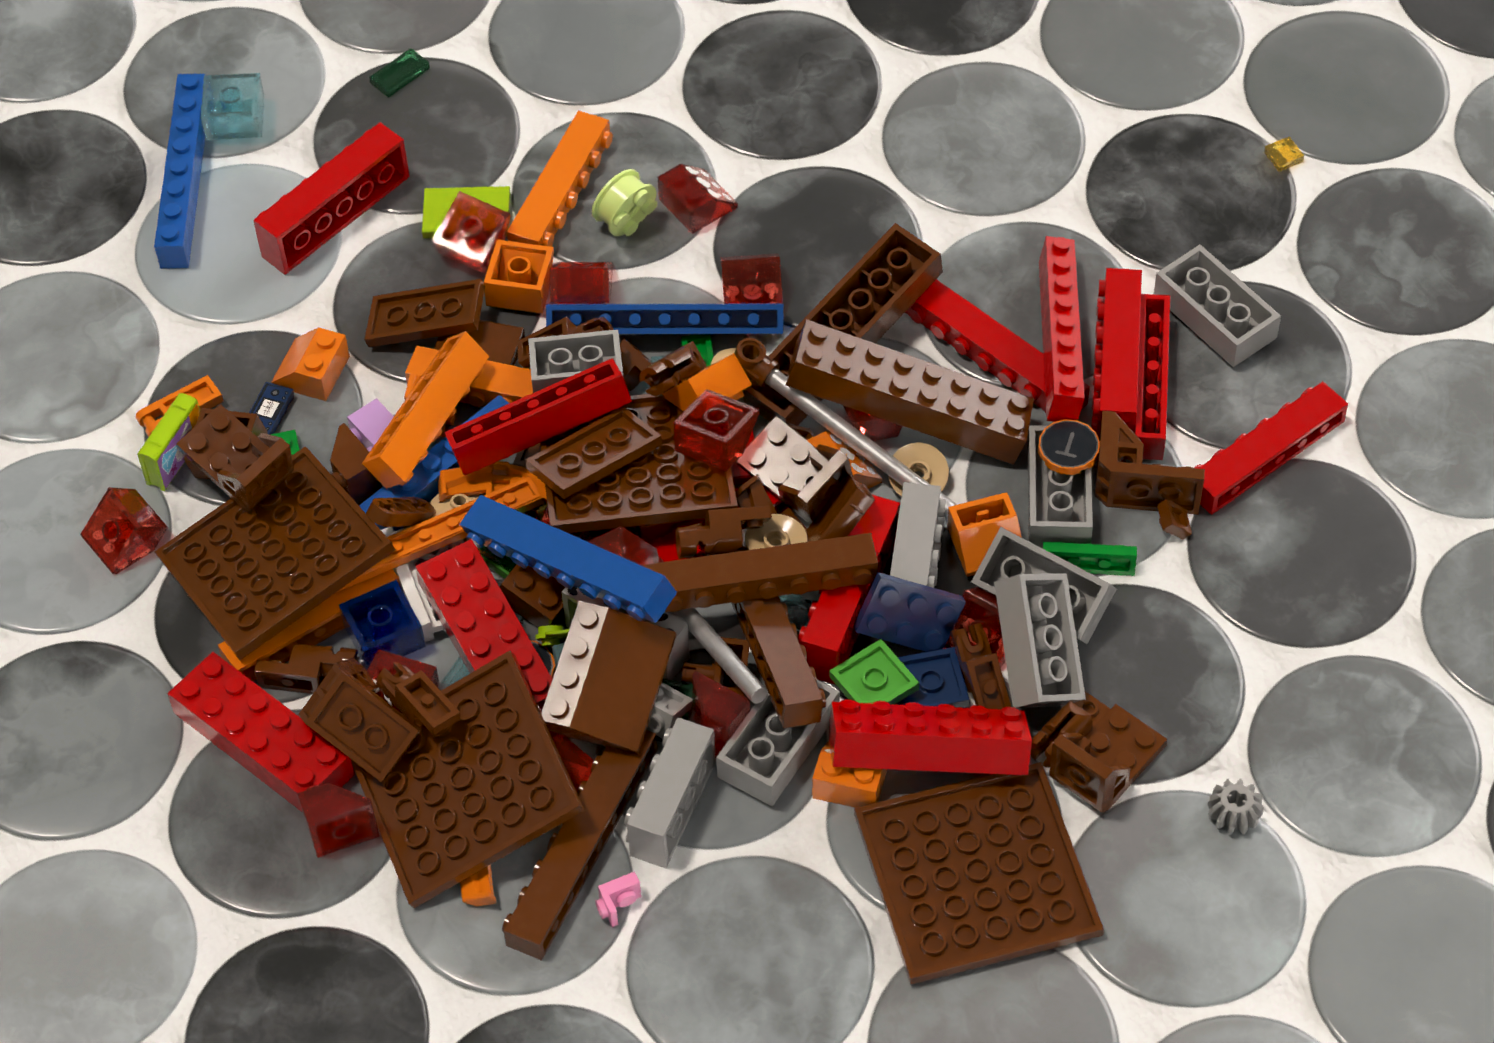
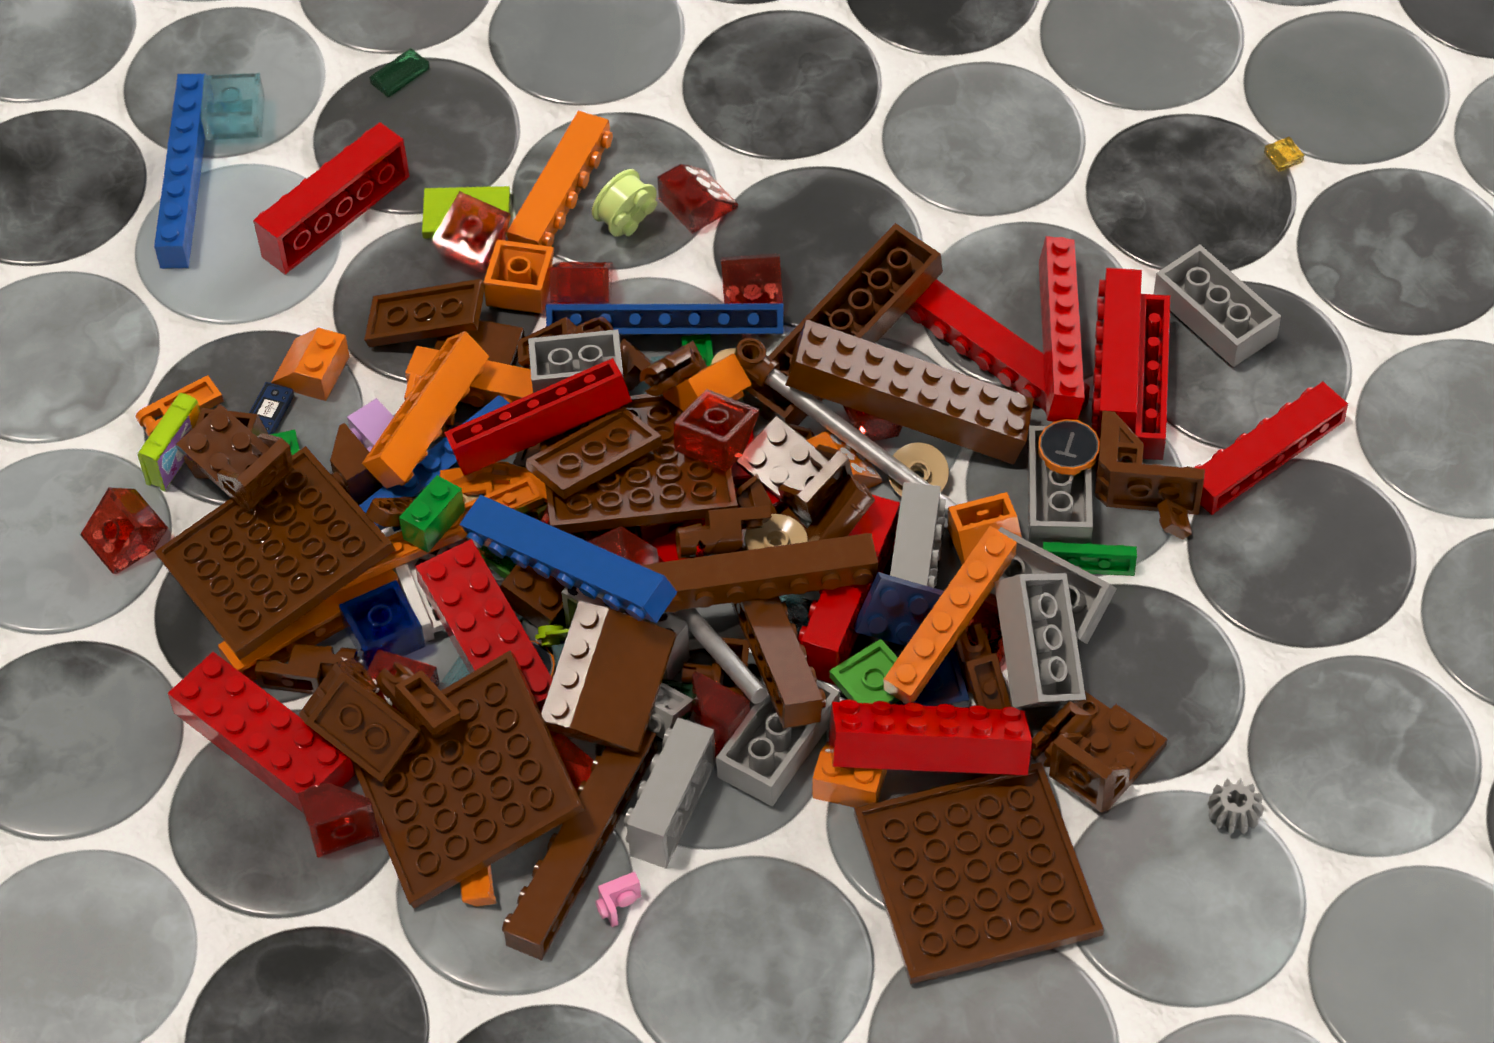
none -> green brick [399,475,465,553]
none -> orange brick [883,526,1017,704]

